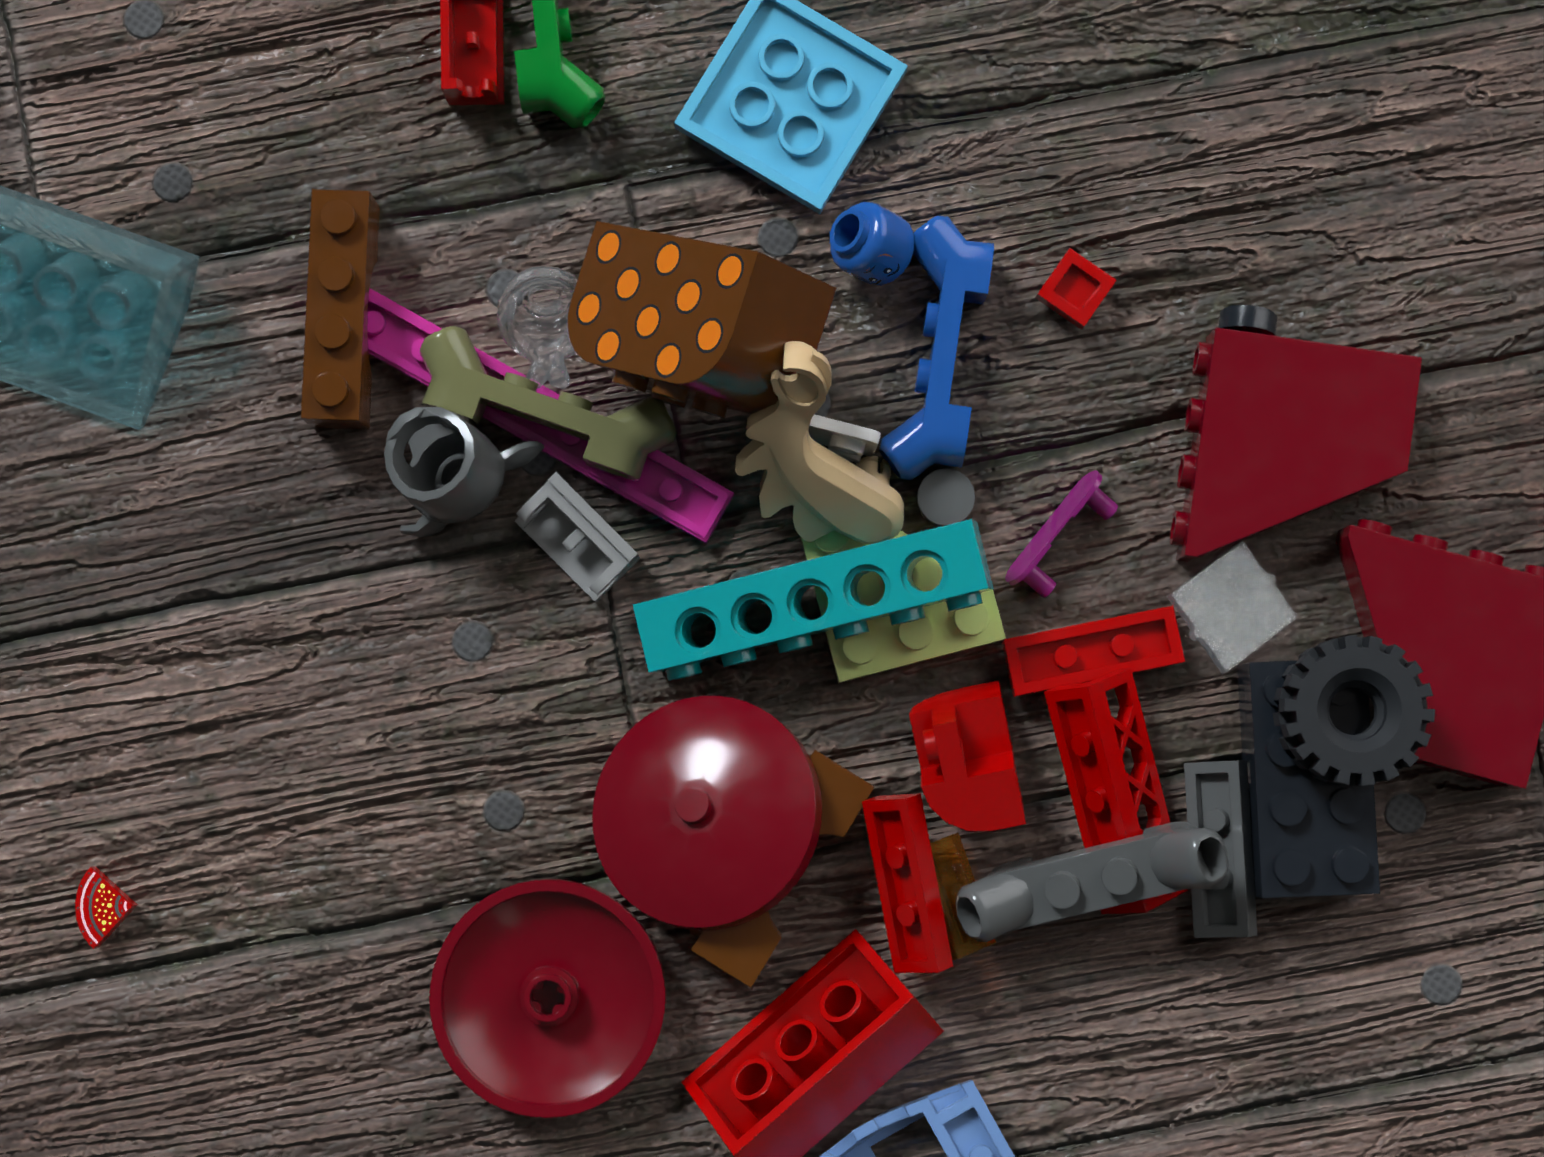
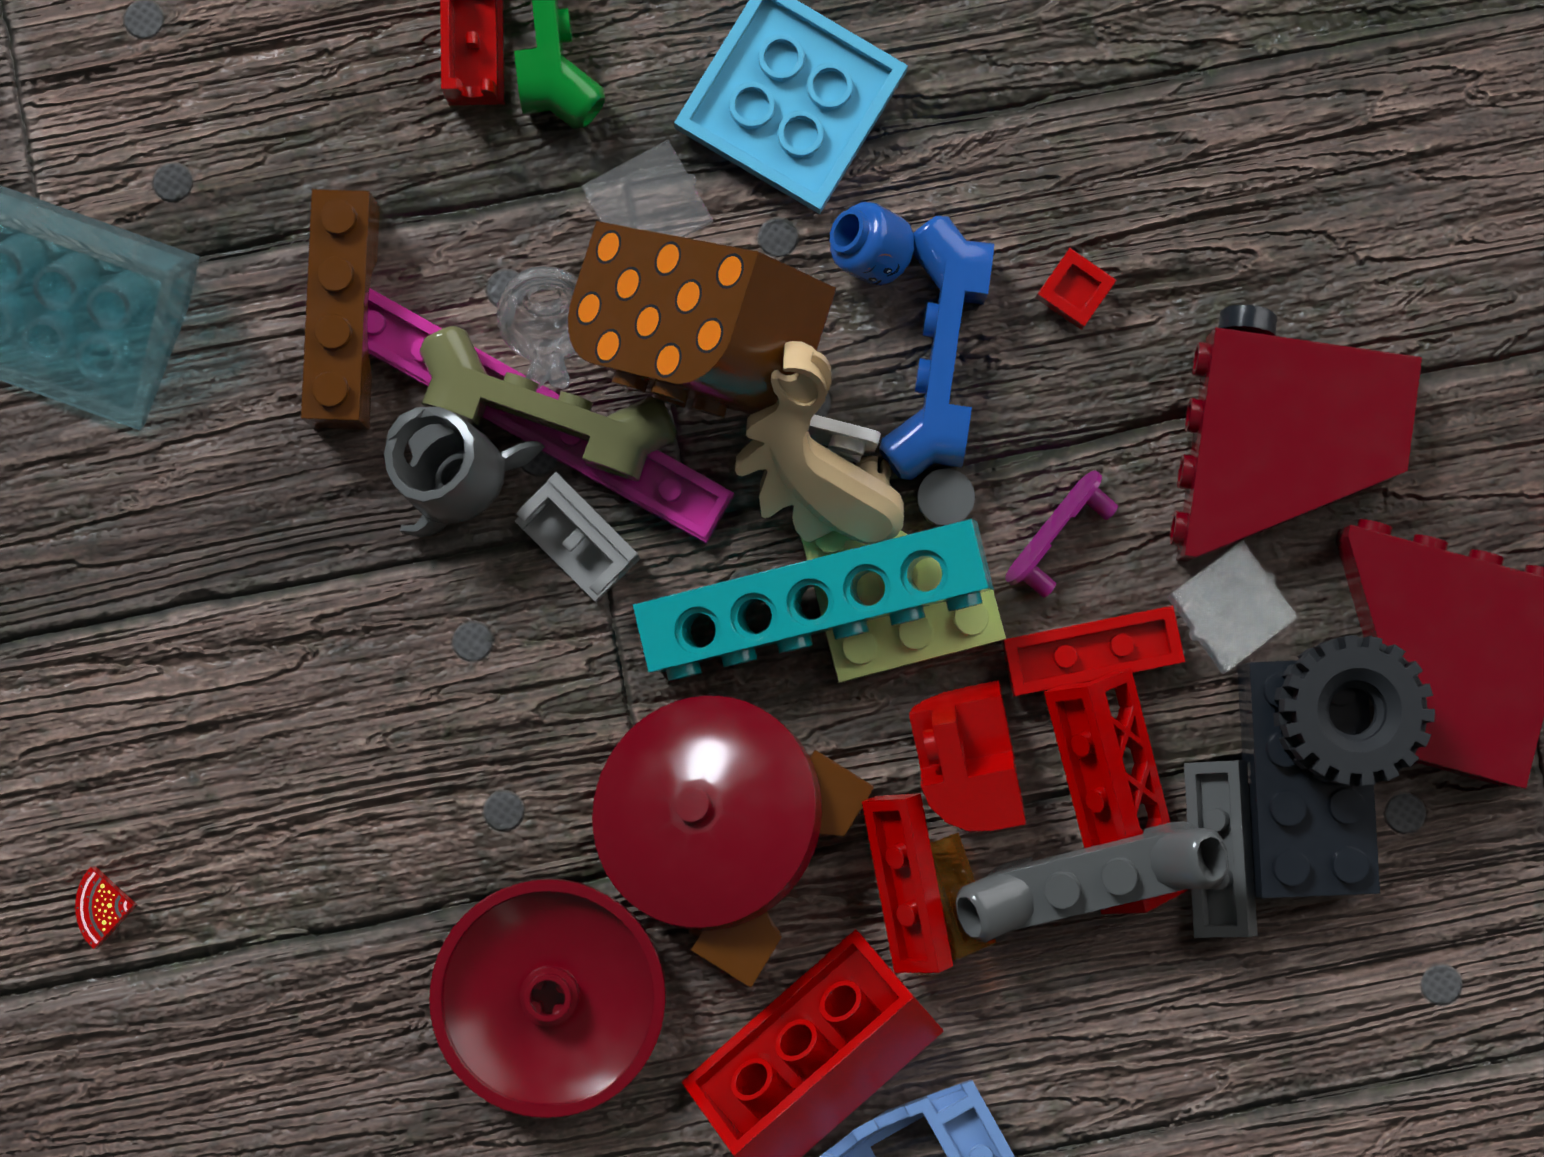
none -> clear piece [581,140,713,238]

